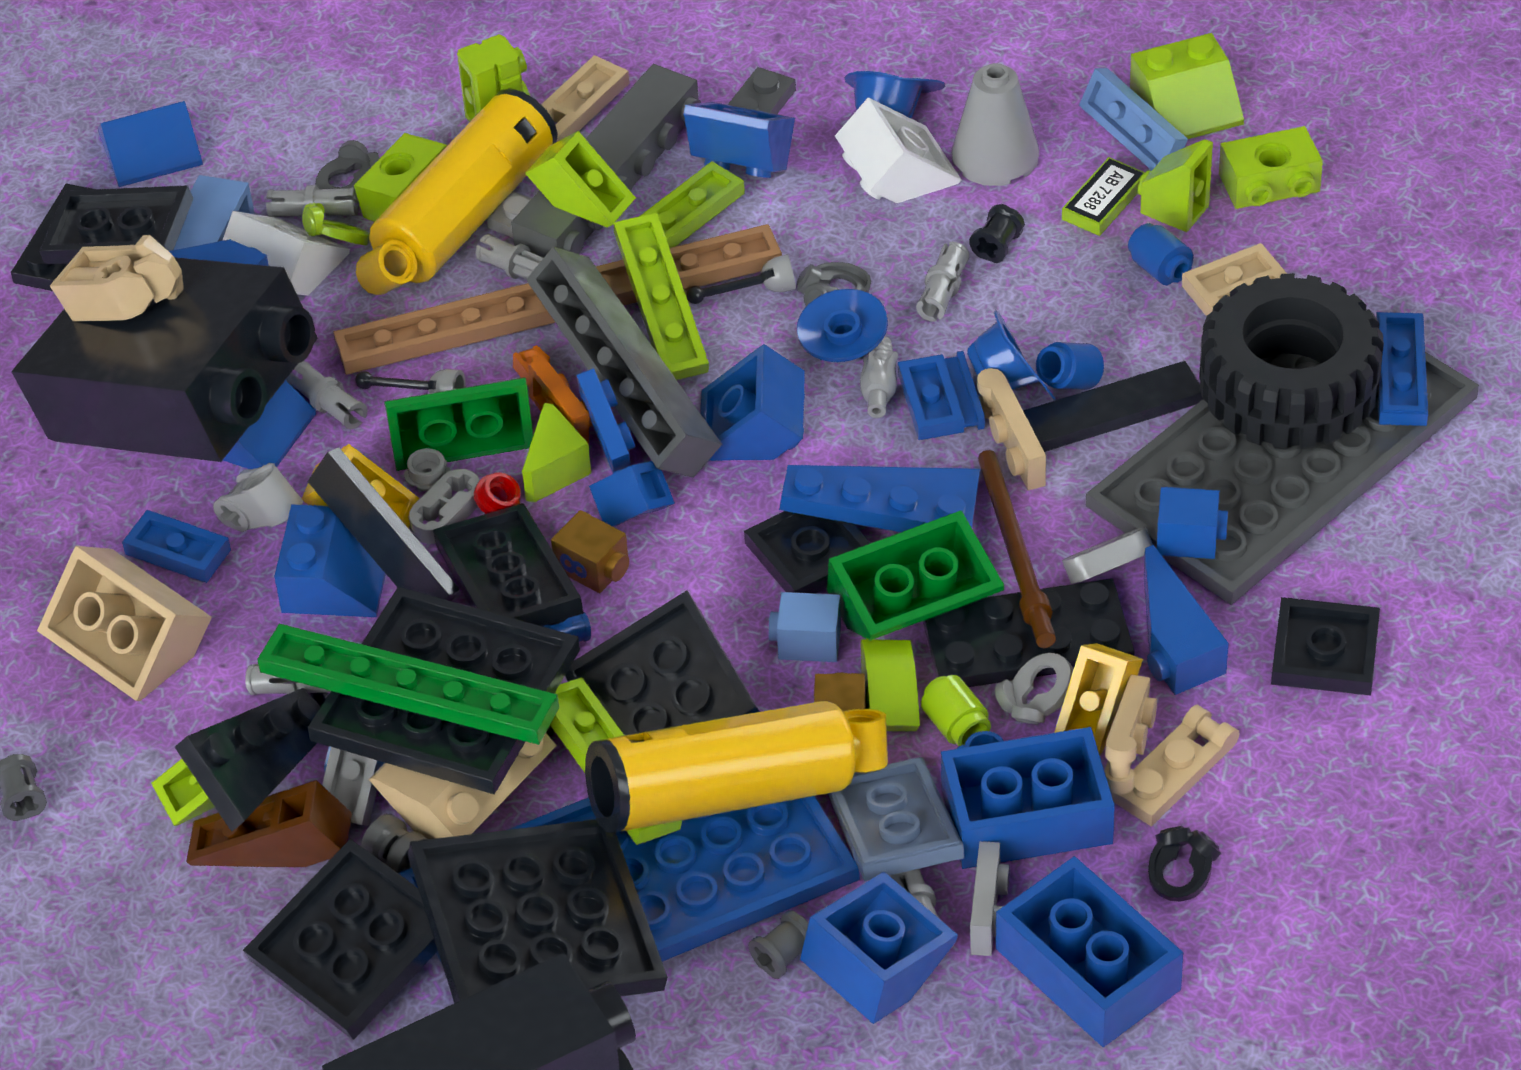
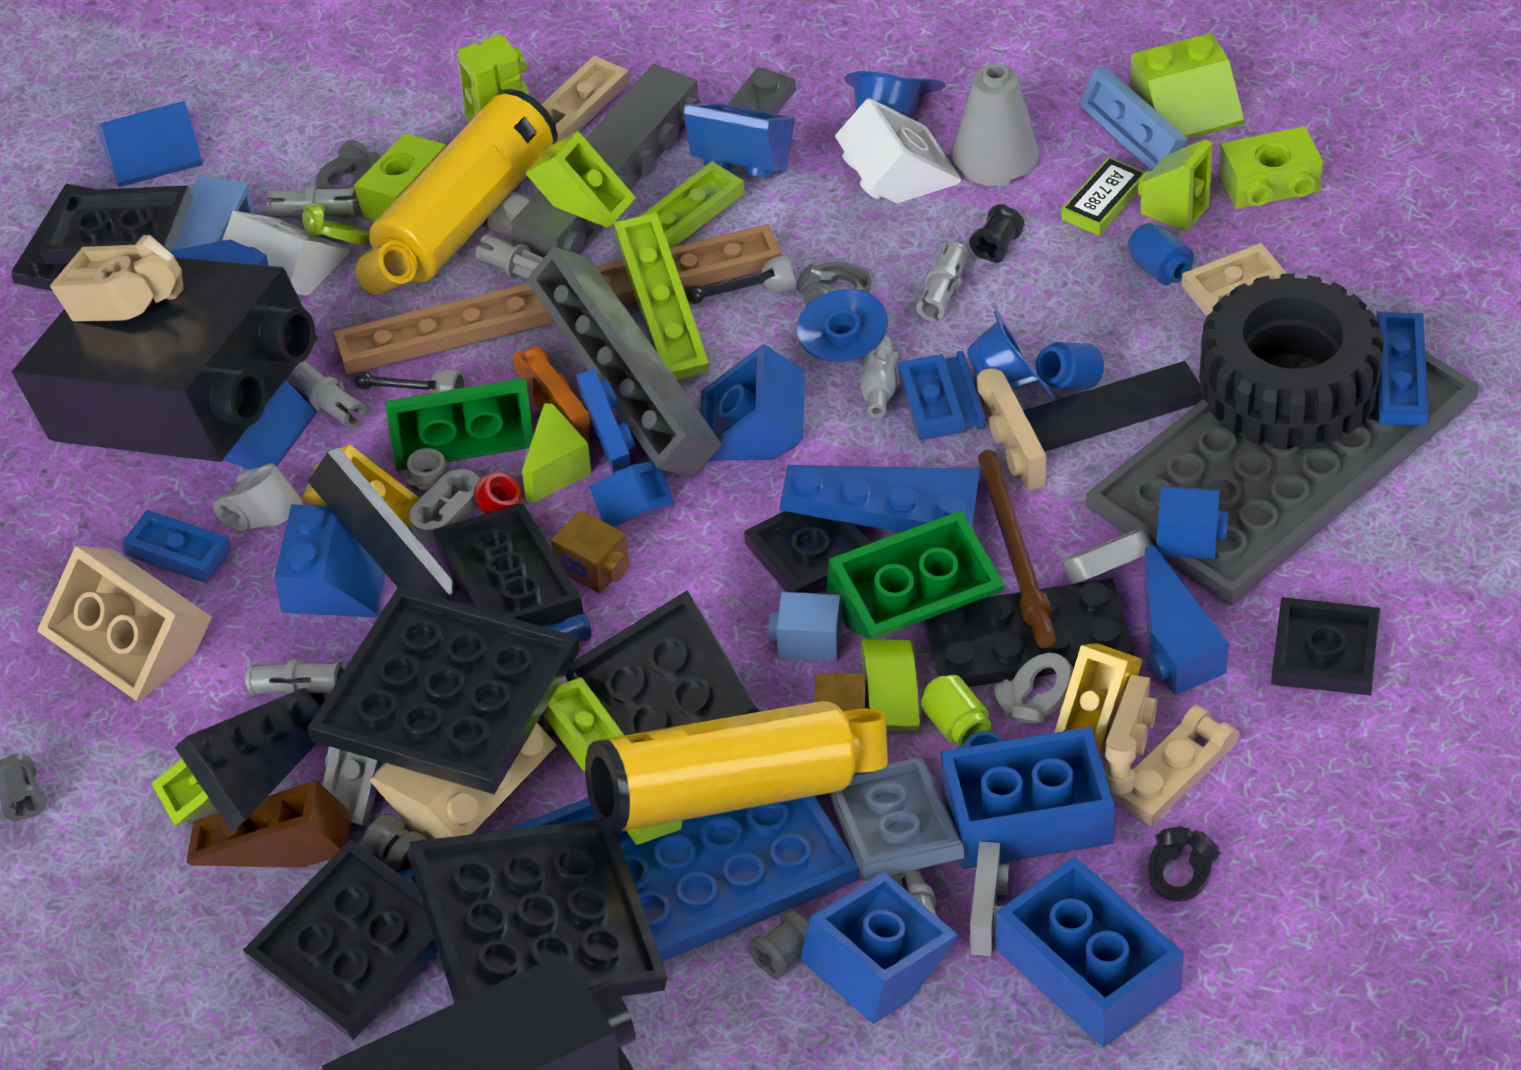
green plate [257,623,559,745] -> none

